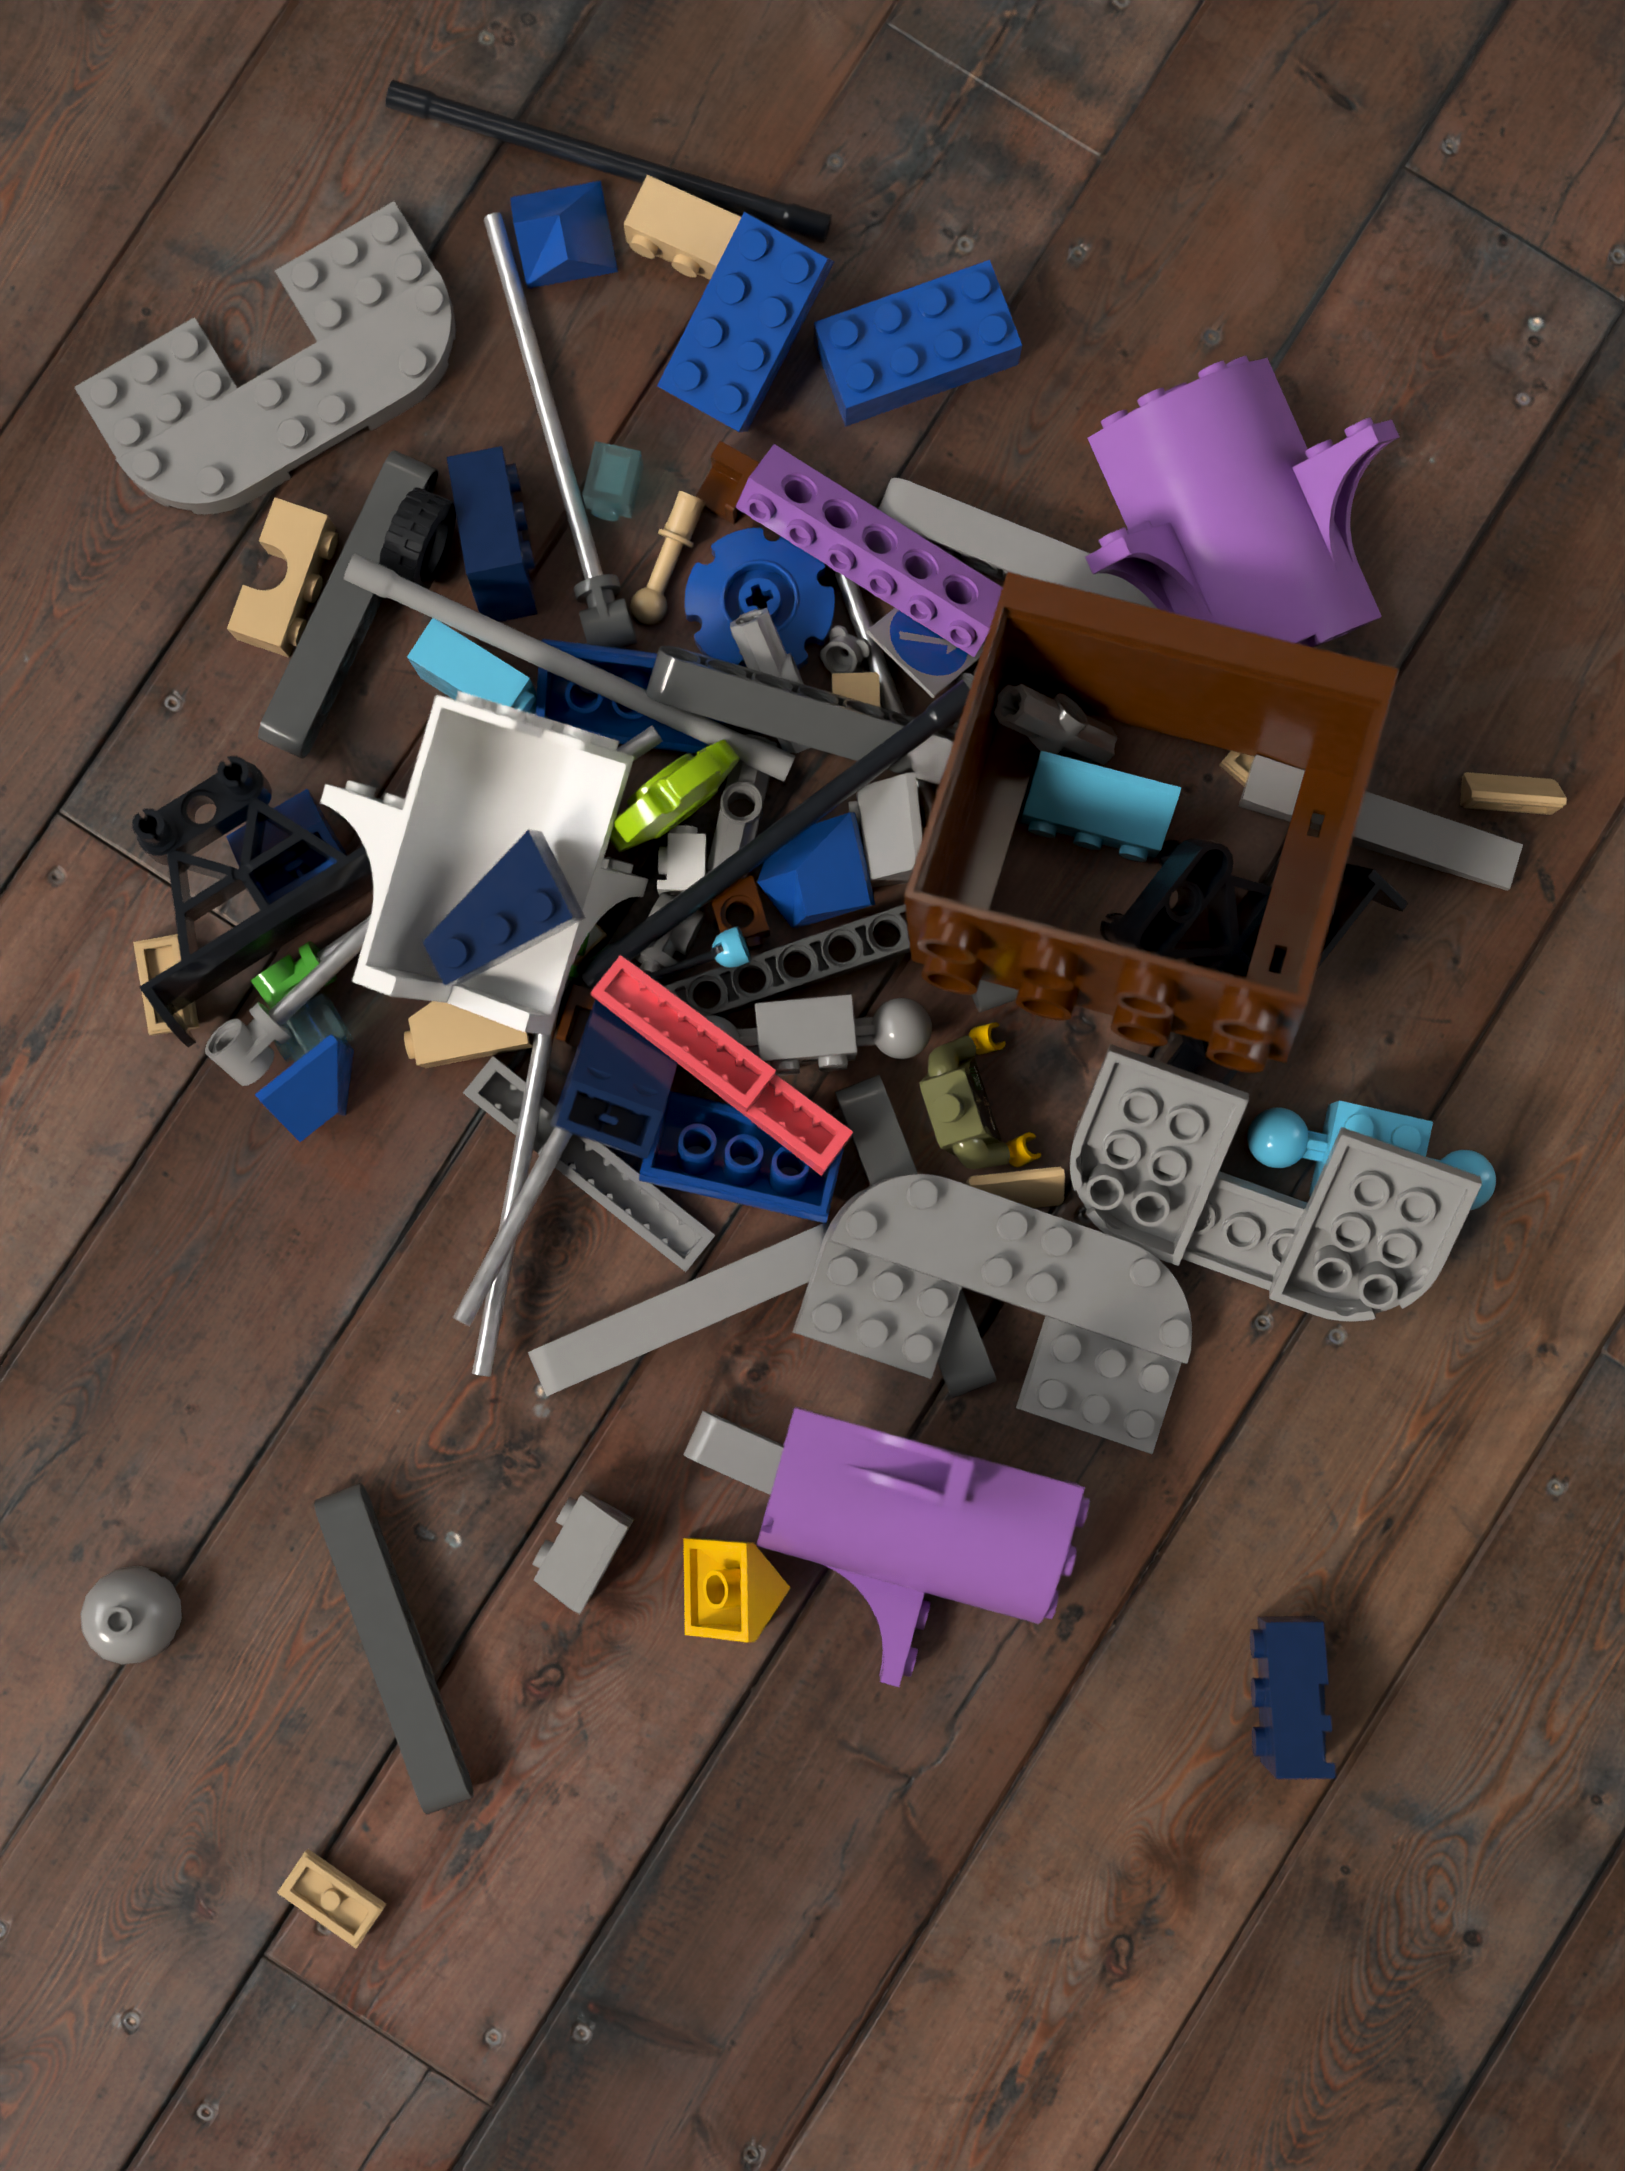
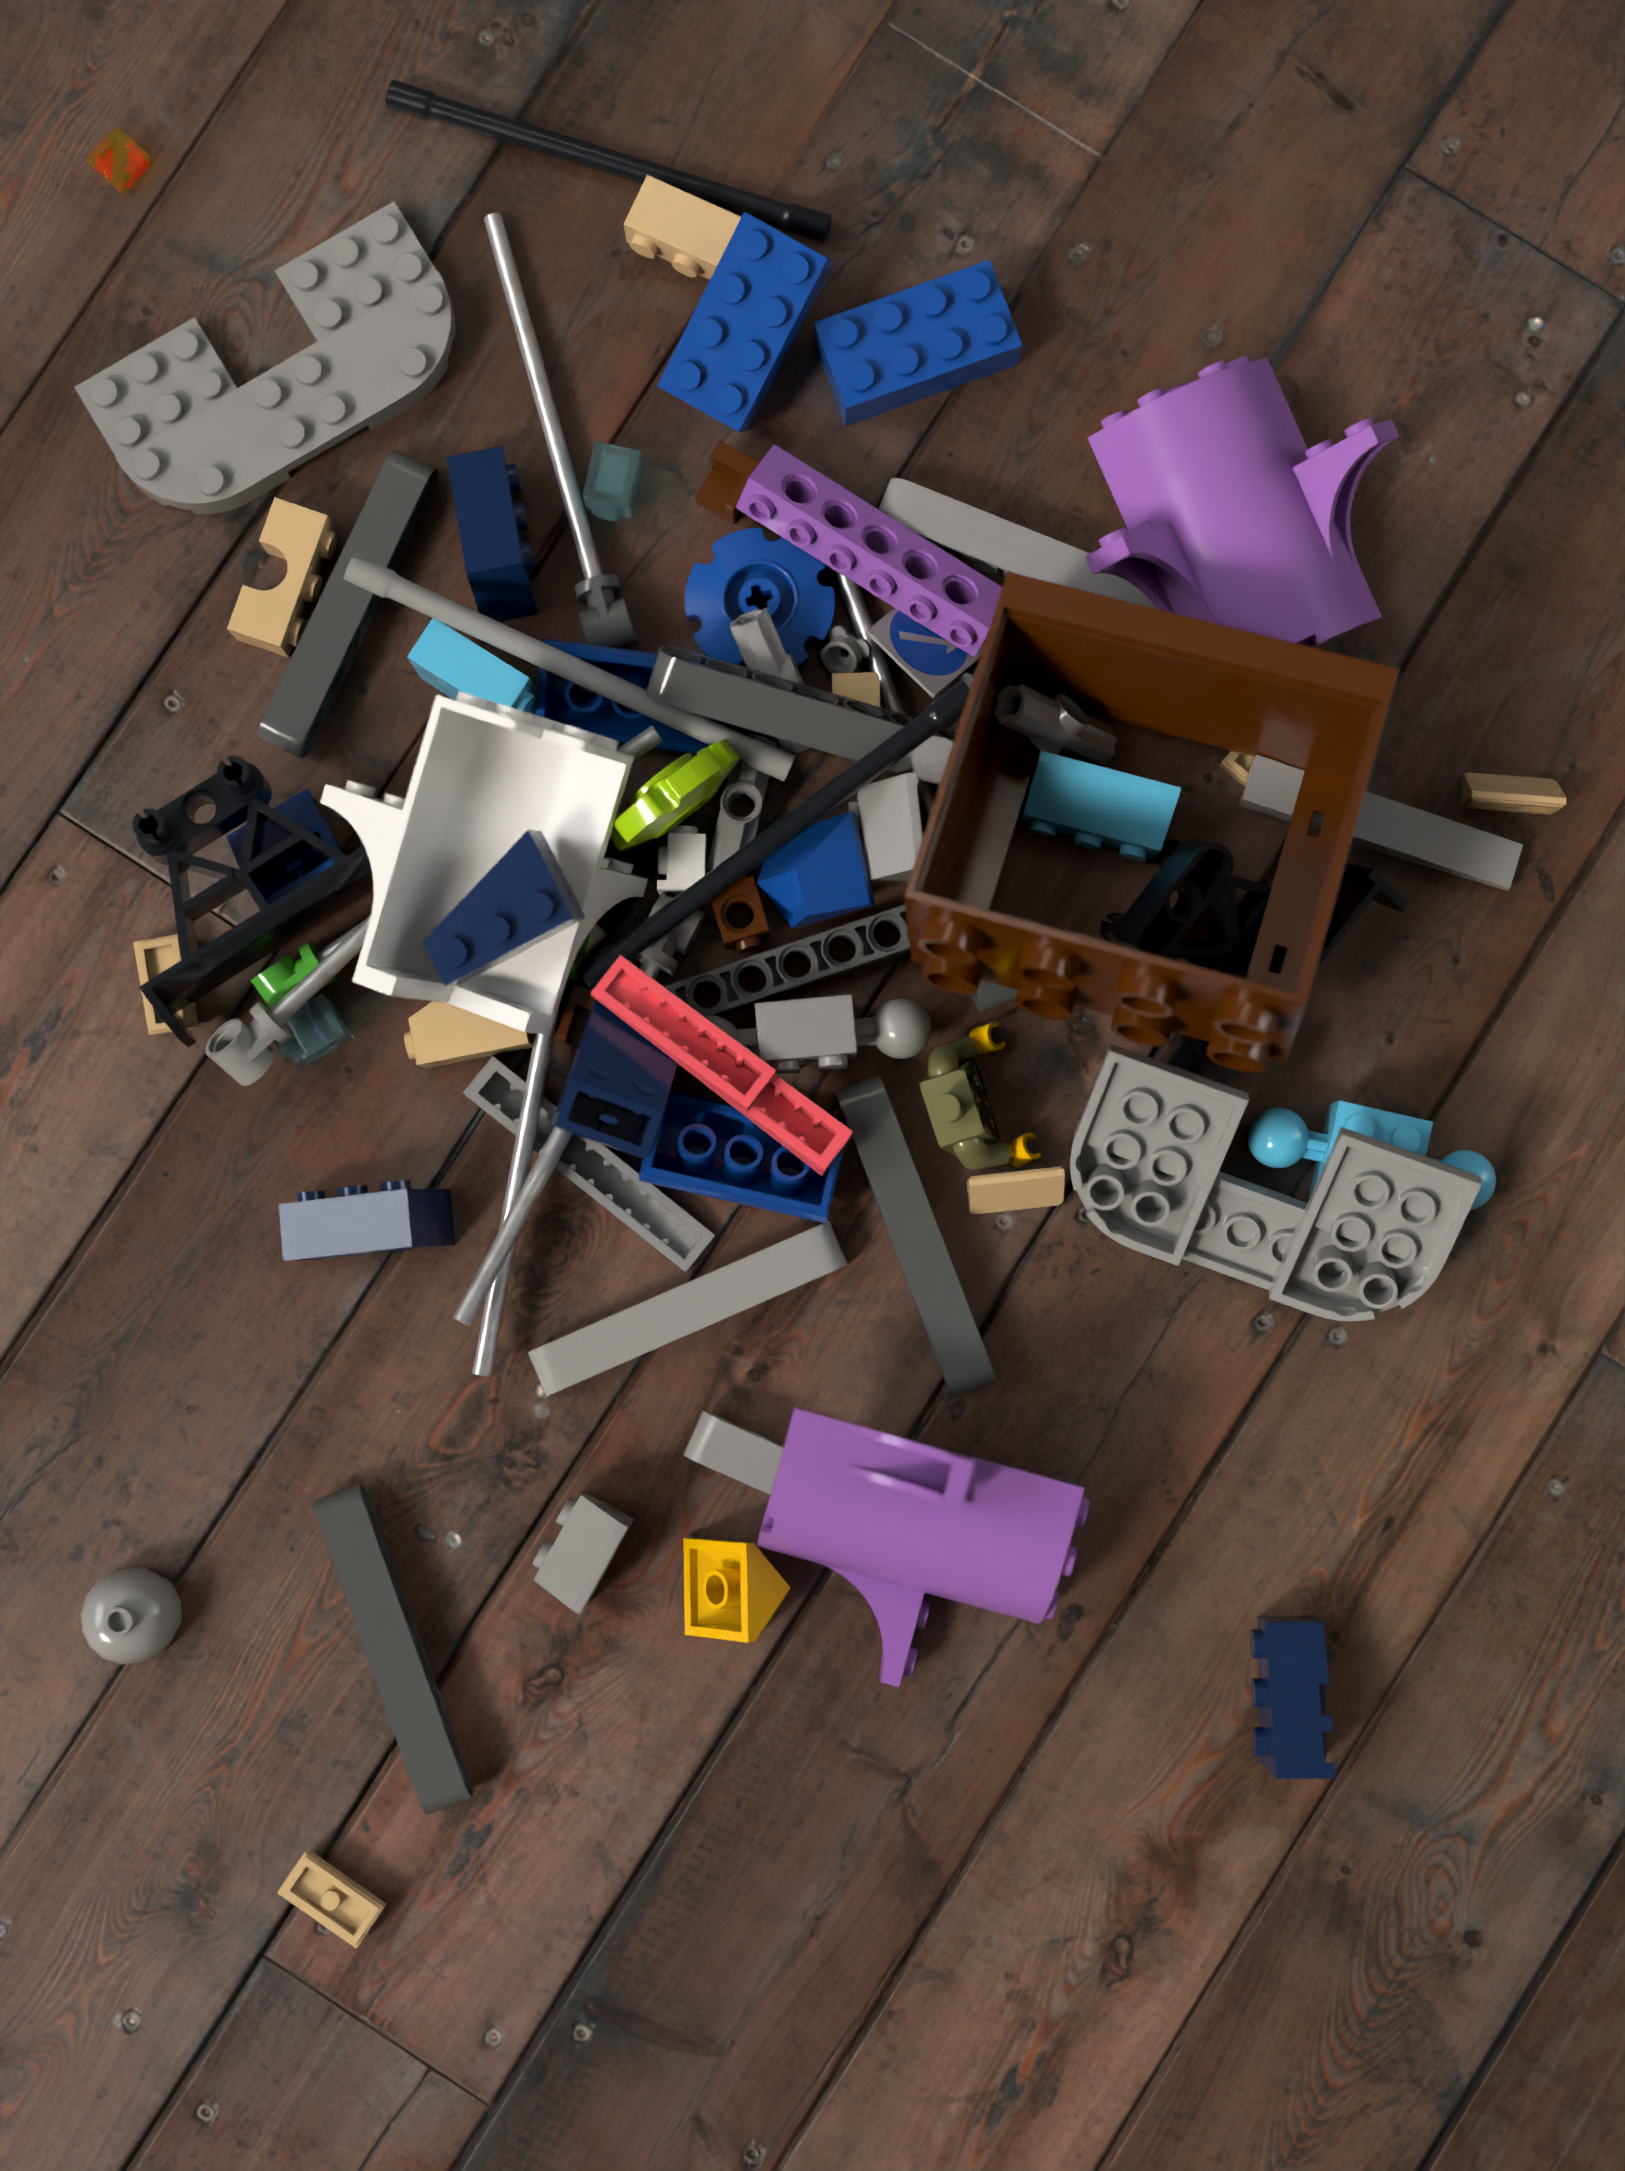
blue slope [255,1034,354,1142] -> none
black tyre [378,487,456,589] -> none
blue slope [510,181,618,289] -> none
tan pin [630,491,706,625] -> none
hinge [643,926,751,981] -> none
light grey plate [793,1174,1192,1454] -> none
none -> clear yellow tile [85,126,154,195]
none -> wedge [278,1180,455,1261]

